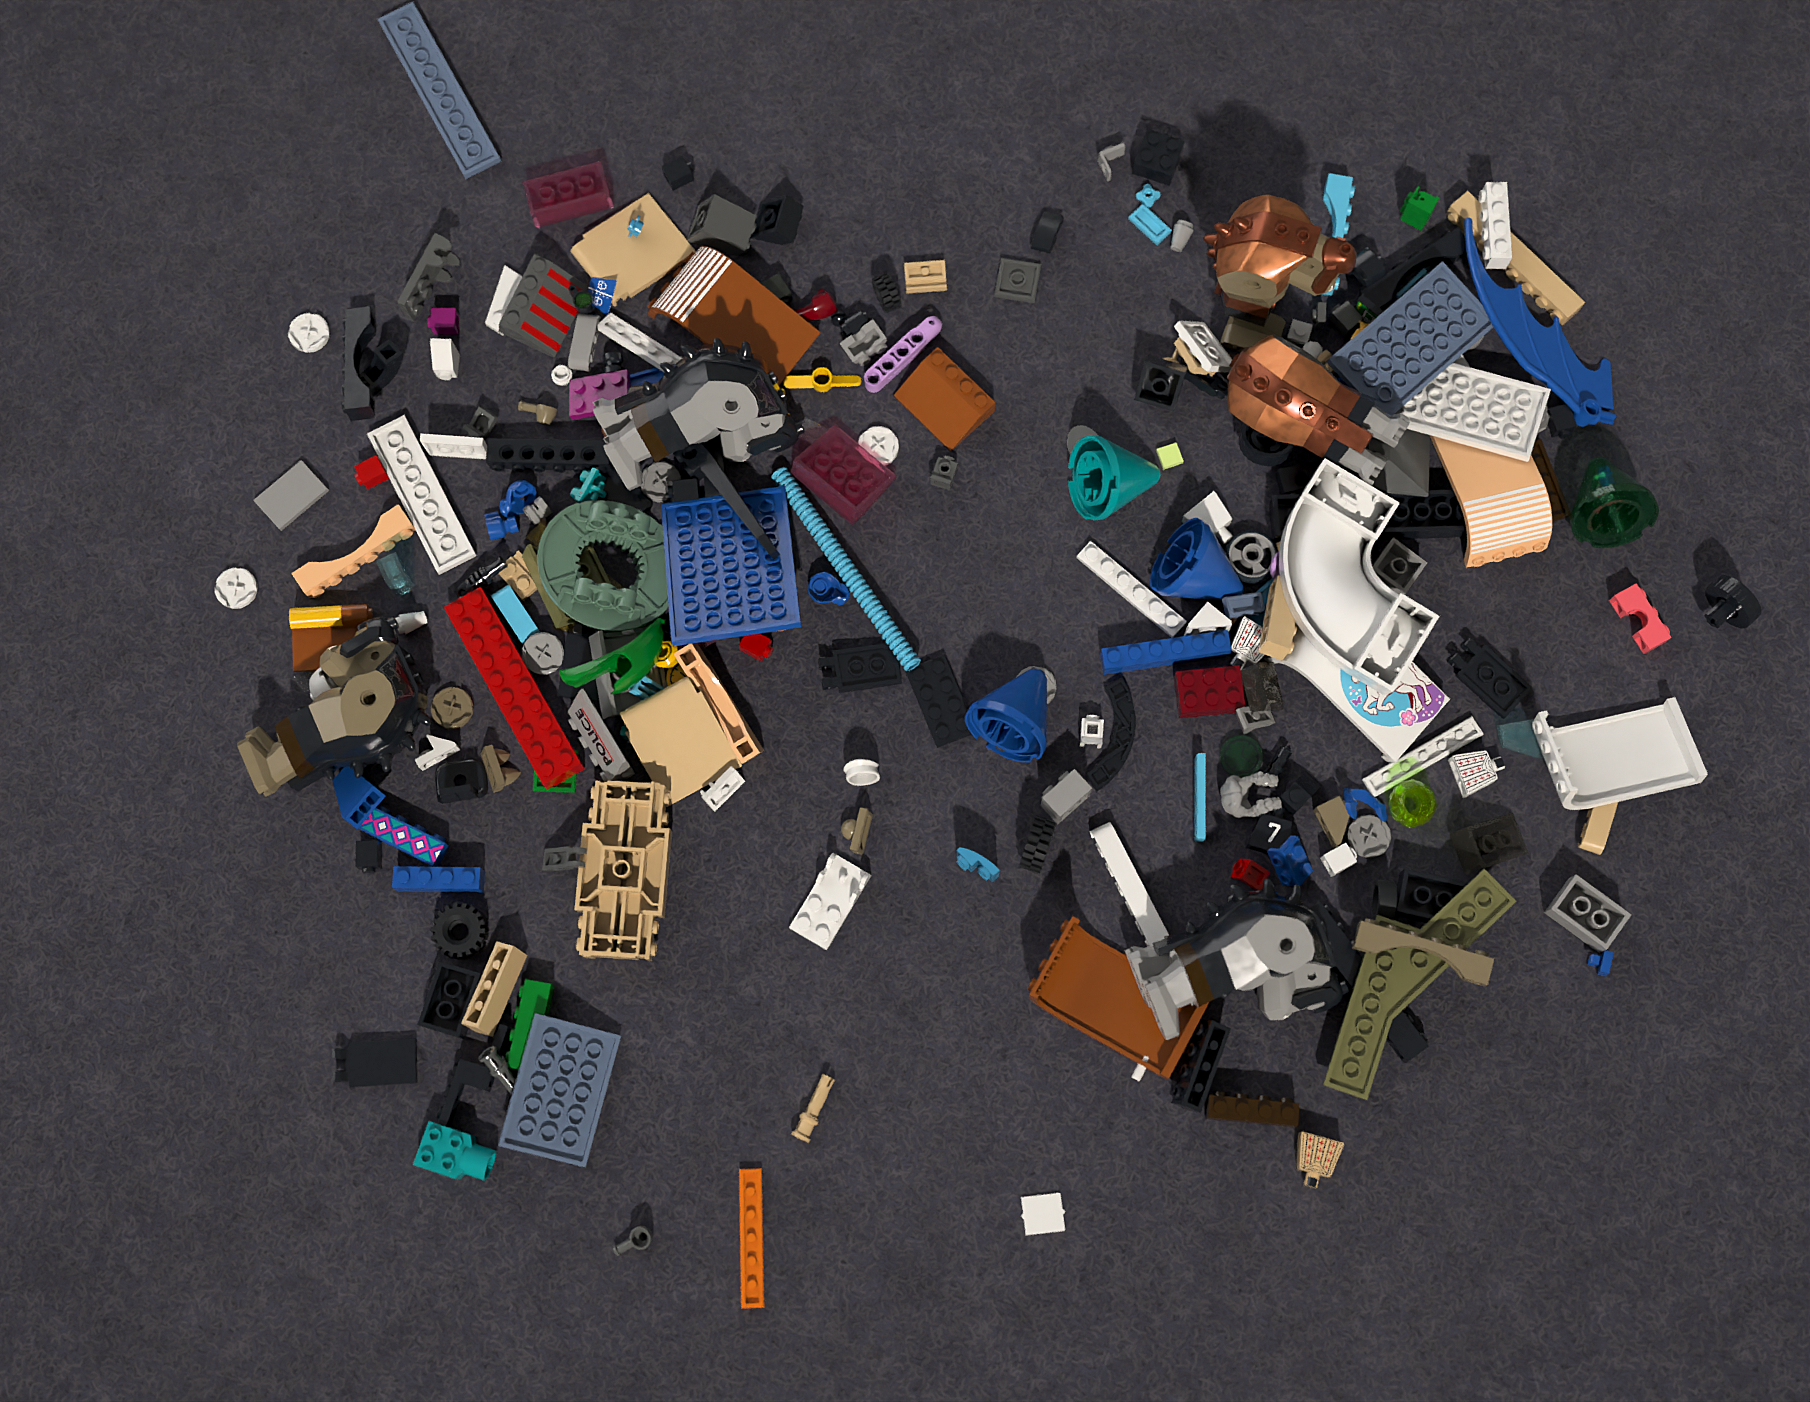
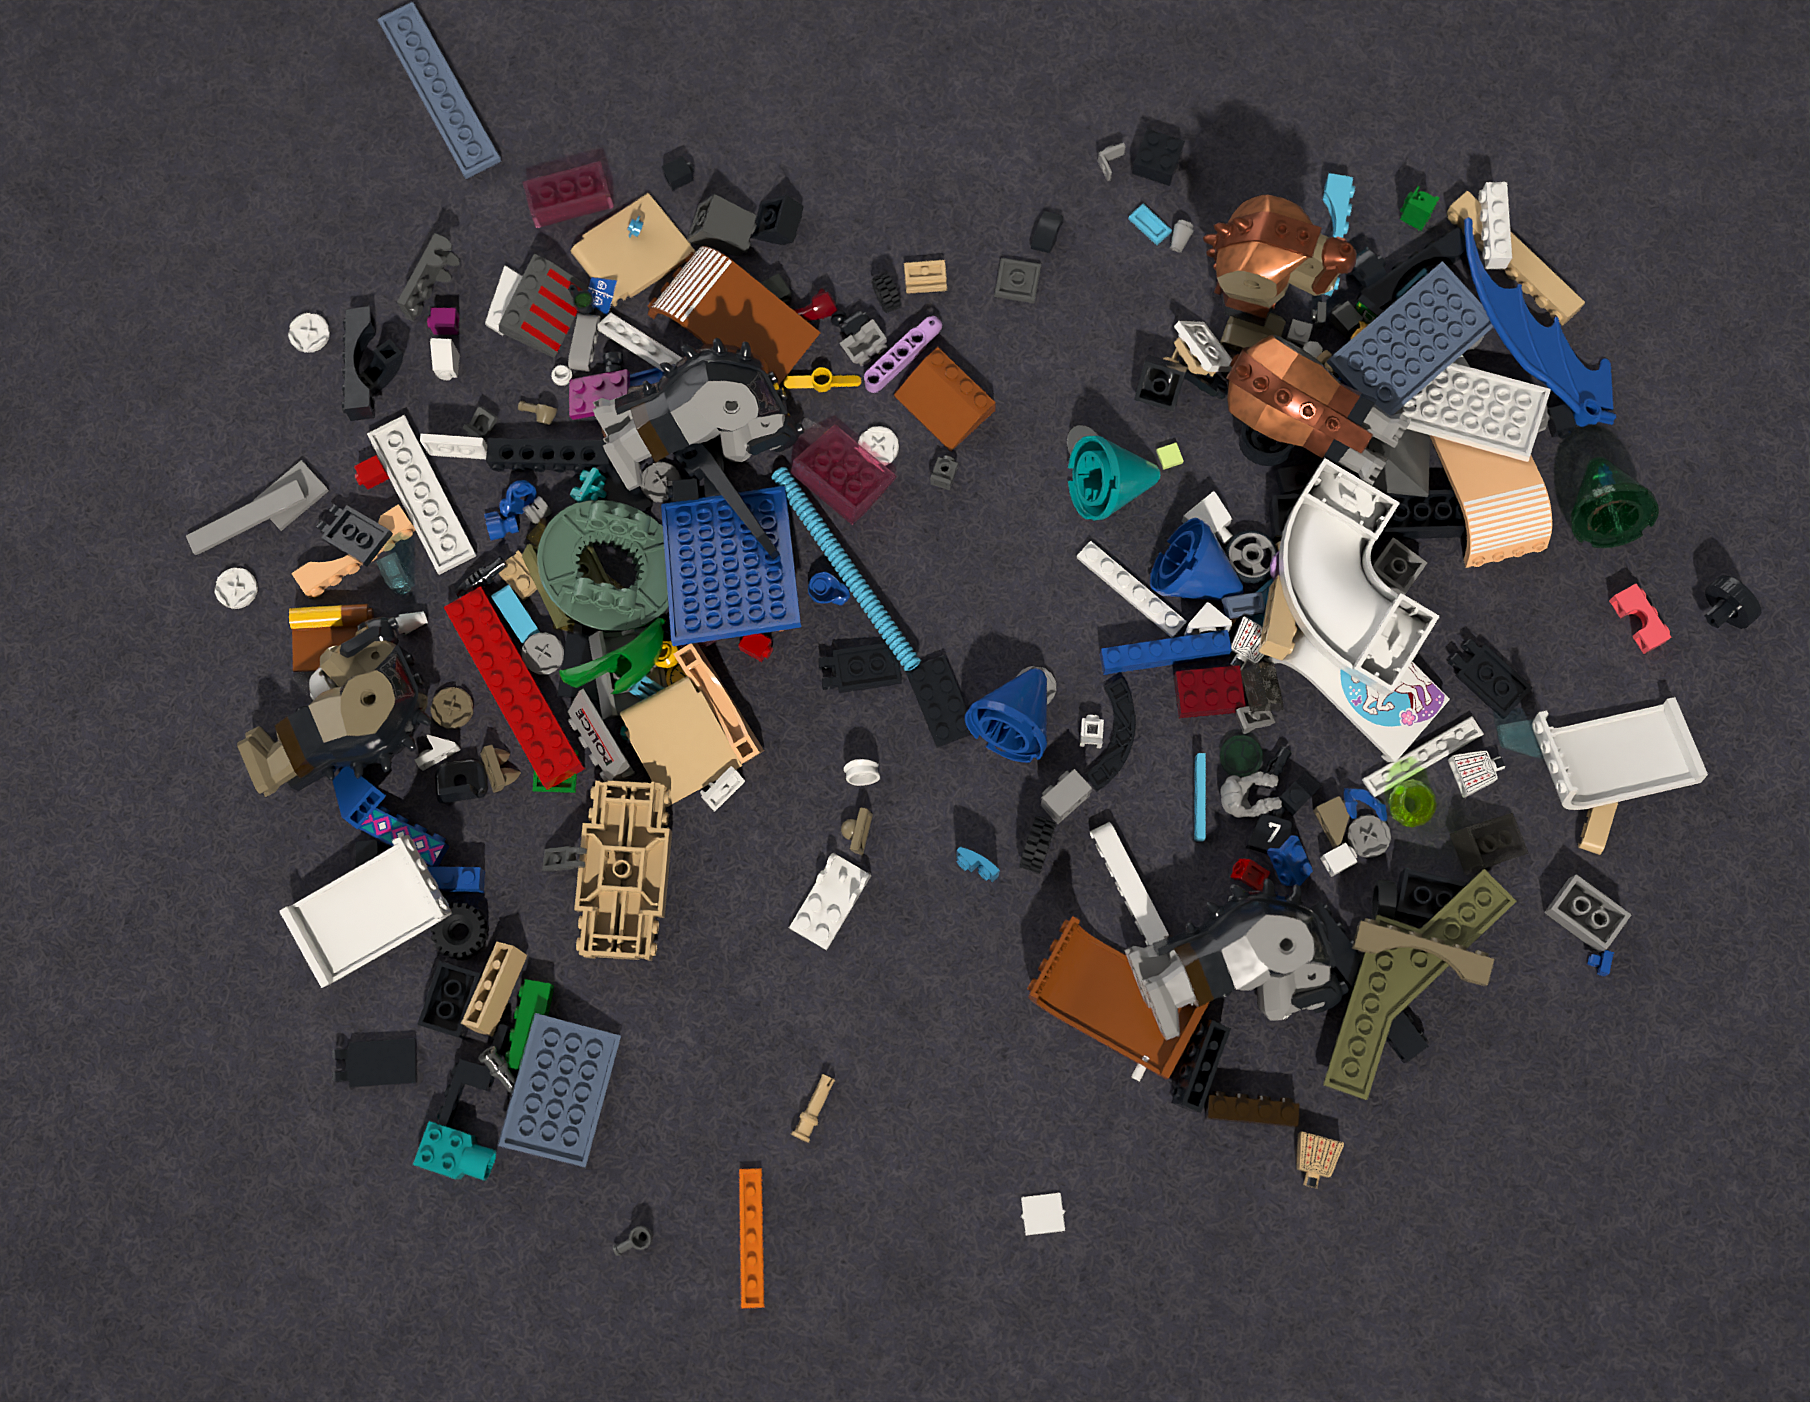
medium azure plate [1136,184,1160,207] -> none
dark brown plate [1531,439,1571,522] -> none
none -> light grey tile [186,480,307,555]
none -> white panel [279,835,452,988]
none -> black tile [315,504,393,567]

